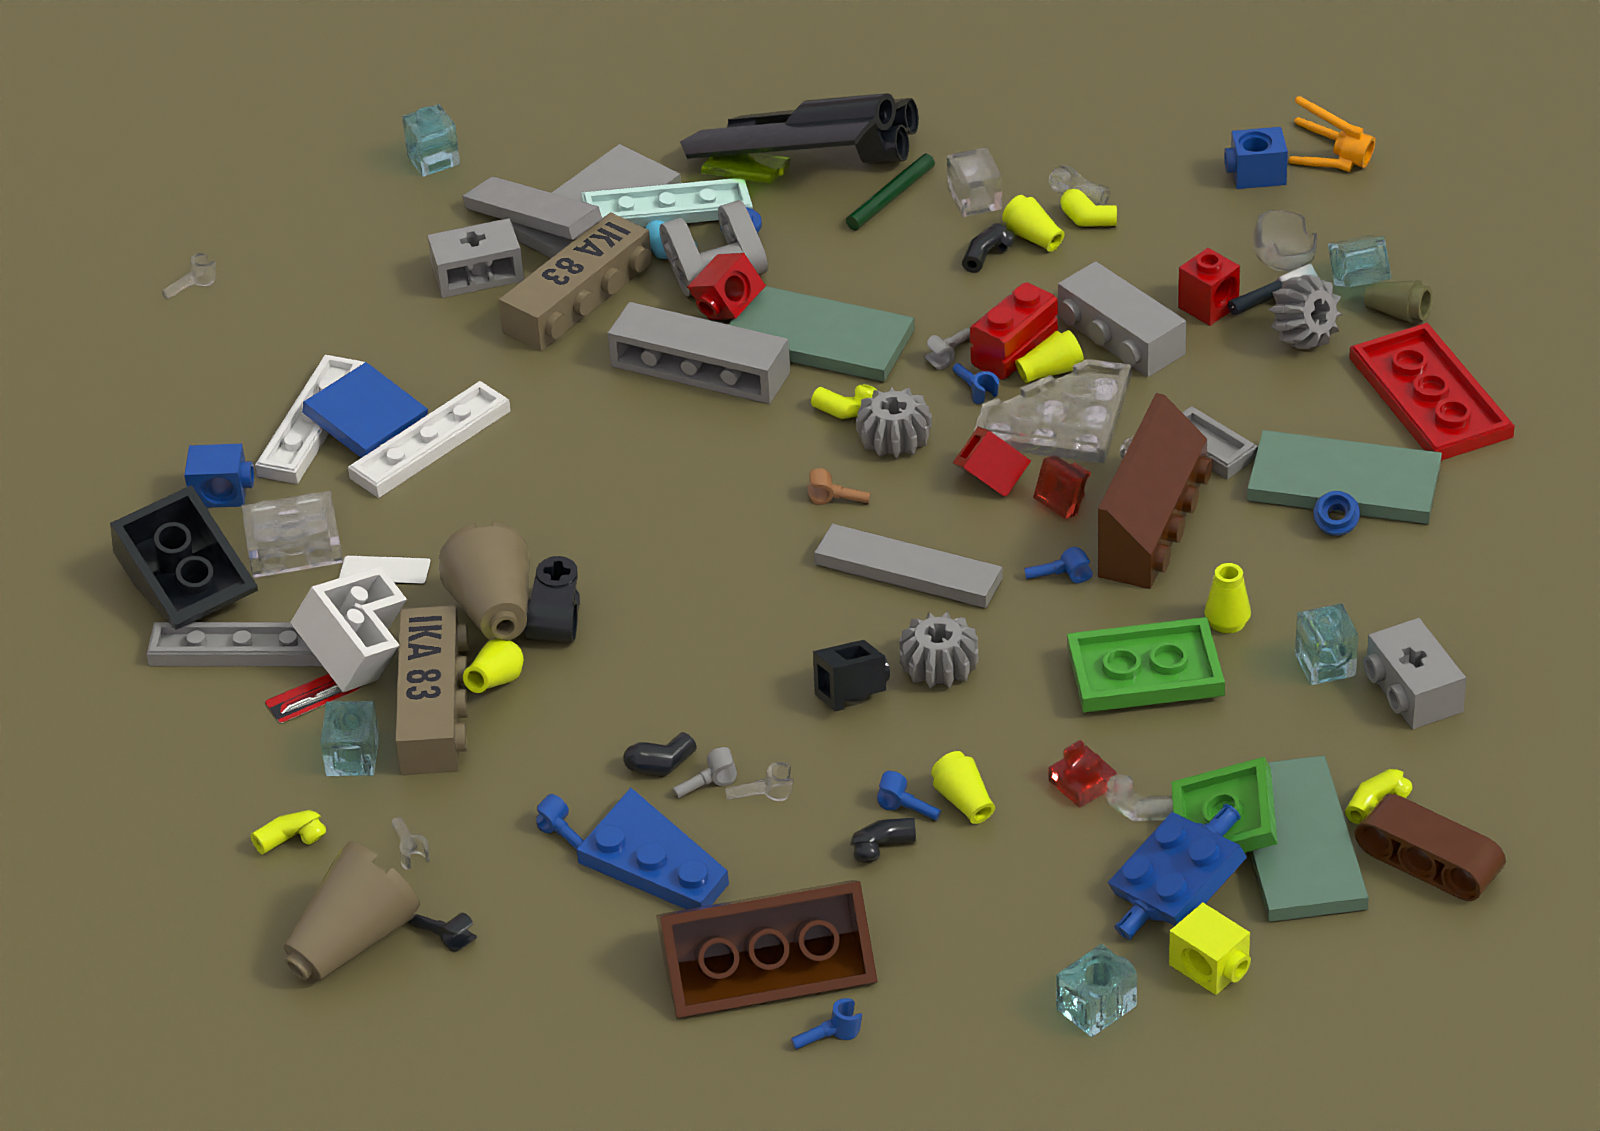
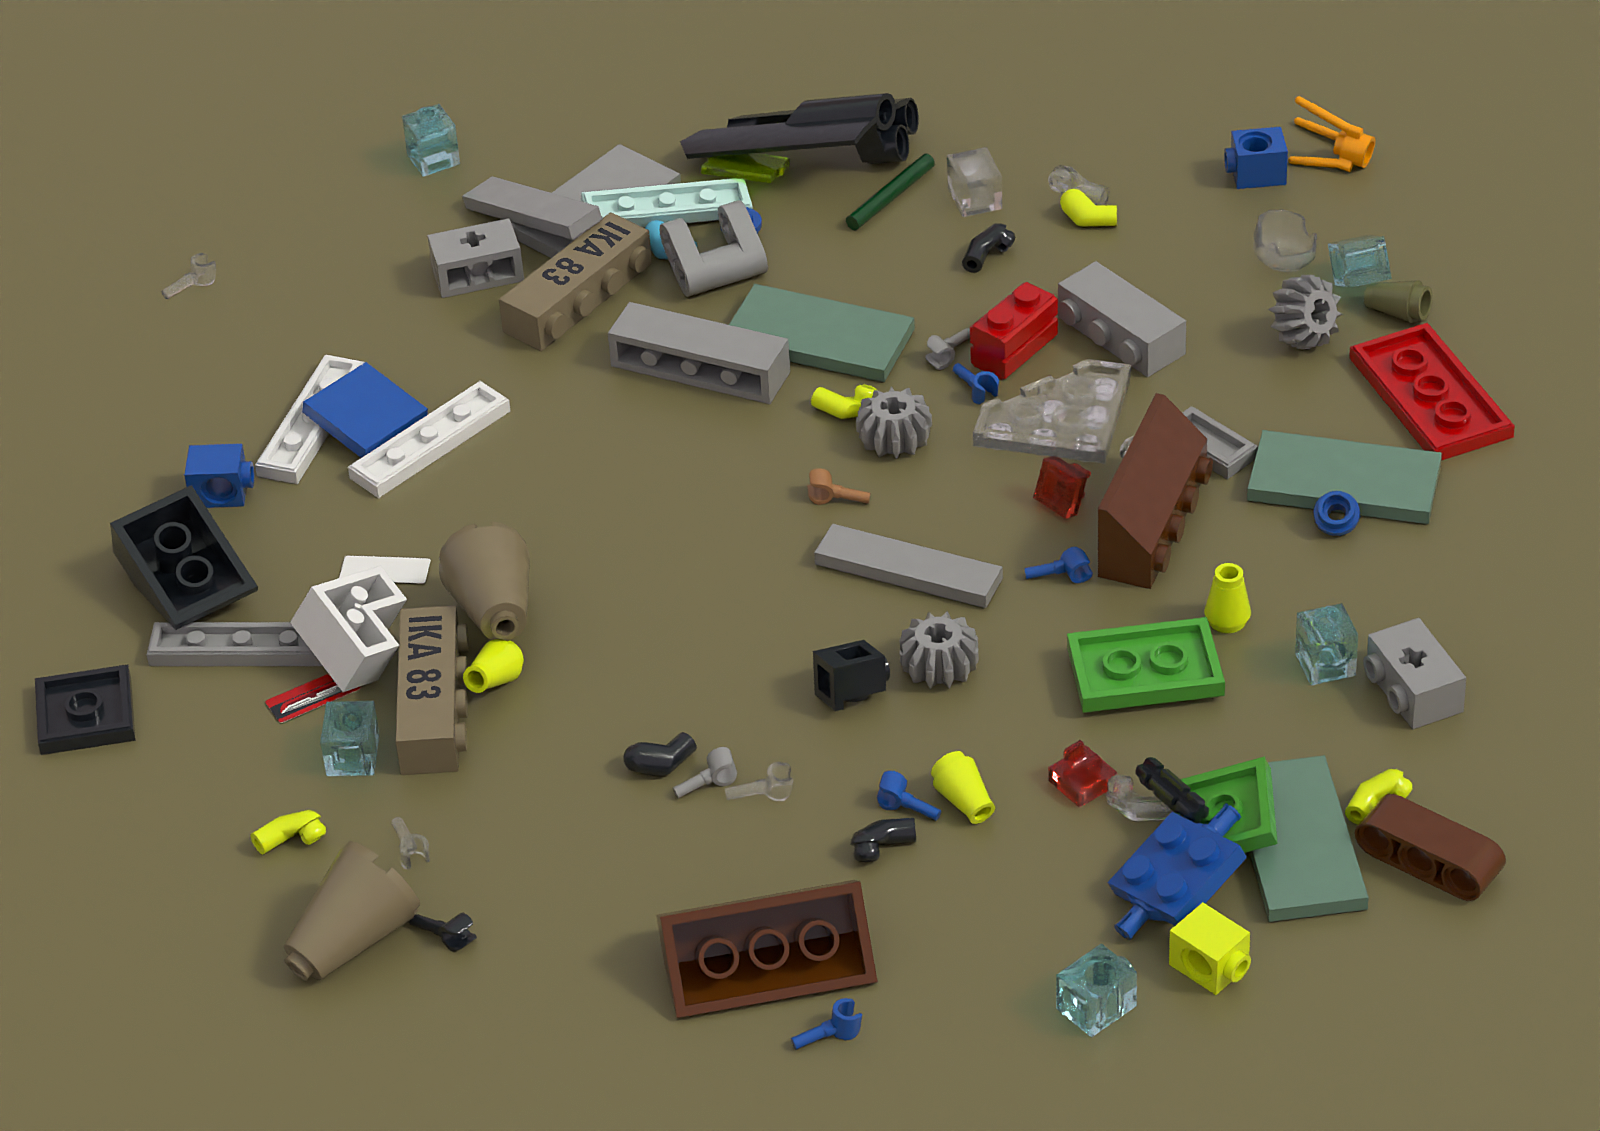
clear plate [241,491,343,578] -> none
black piece [525,556,580,643] -> none
blue hand [536,794,584,850] -> none
blue wing [577,788,729,909] -> none
red brick [687,253,766,320] -> none
red panel [953,426,1031,496] -> none
neon yellow cone [1002,195,1065,252] -> none
neon yellow cone [1015,330,1084,384] -> none
red brick [1178,248,1240,326] -> none
black piece [1228,263,1318,315] -> none
none -> black tile [35,664,136,755]
none -> black axle [1135,757,1209,823]

